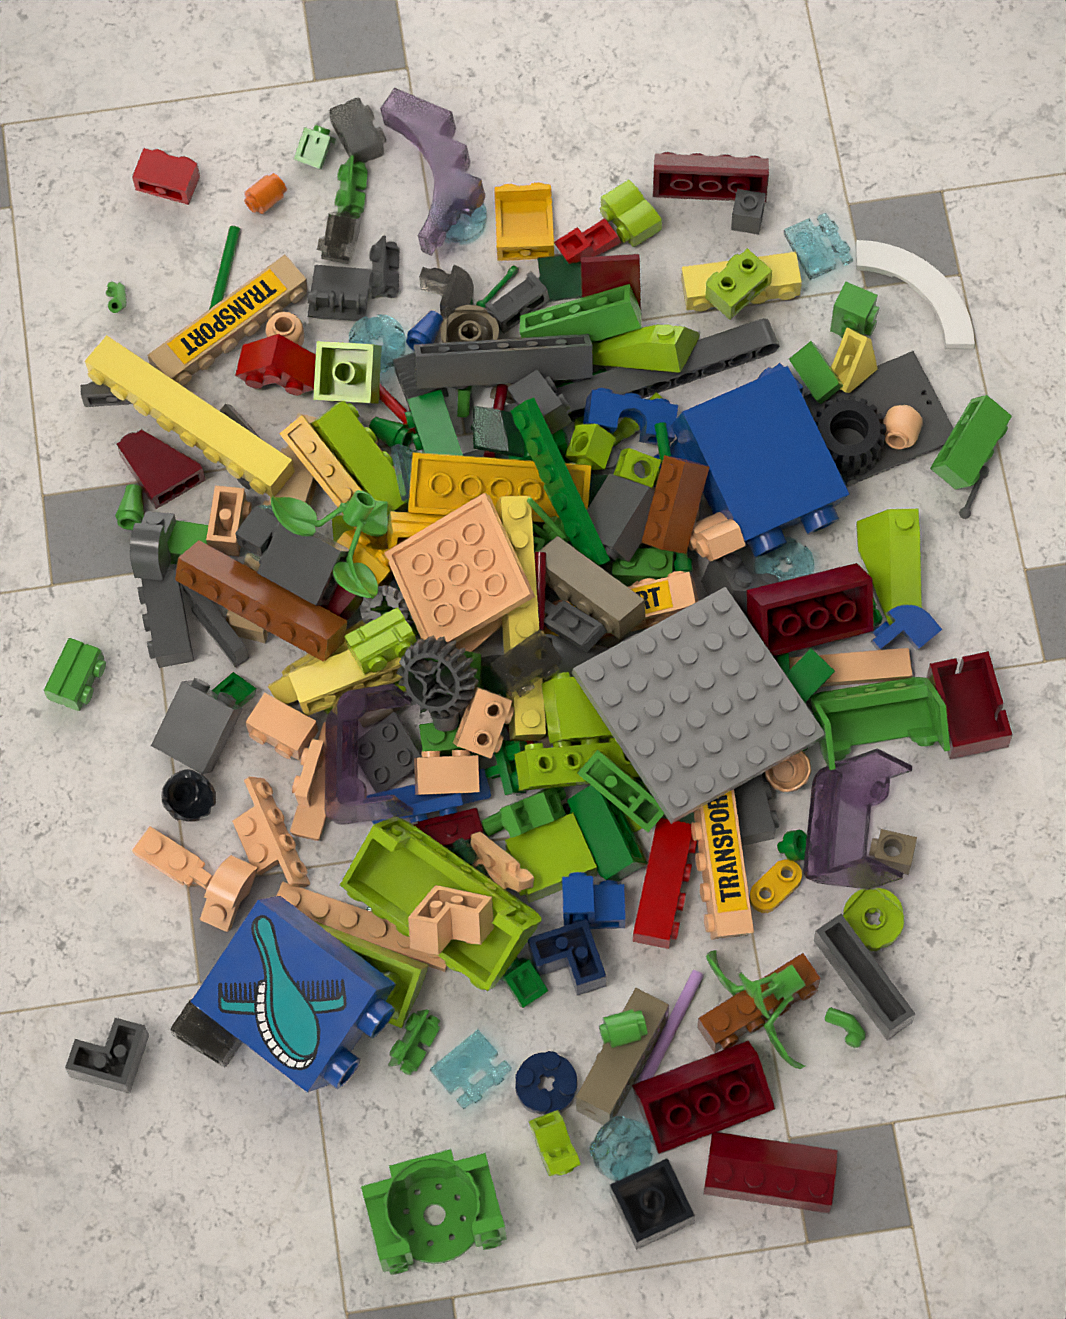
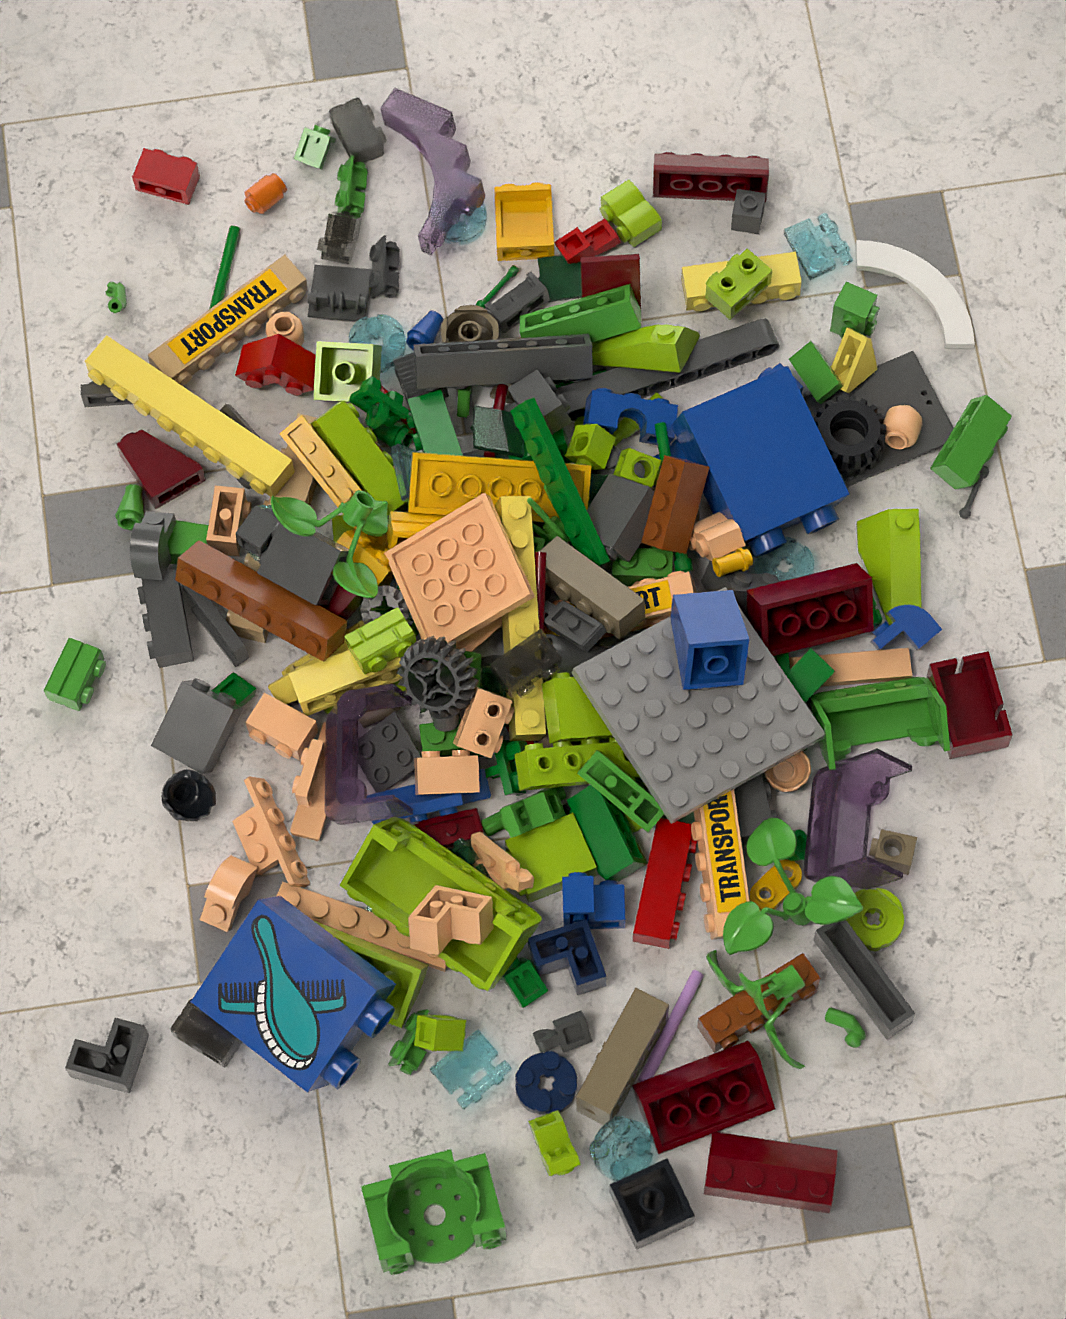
light nougat hinge [132,826,213,890] -> none
clear smoke brick [419,265,475,318] -> none
bright green brick [599,1009,648,1048] -> none
none -> green hips [349,376,410,429]
none -> lime brick [414,1015,466,1051]
none -> dark grey plate [533,1010,593,1053]
none -> blue slope [670,590,750,690]
none -> yellow pin [712,548,753,577]
none -> bright green plant [723,818,863,955]

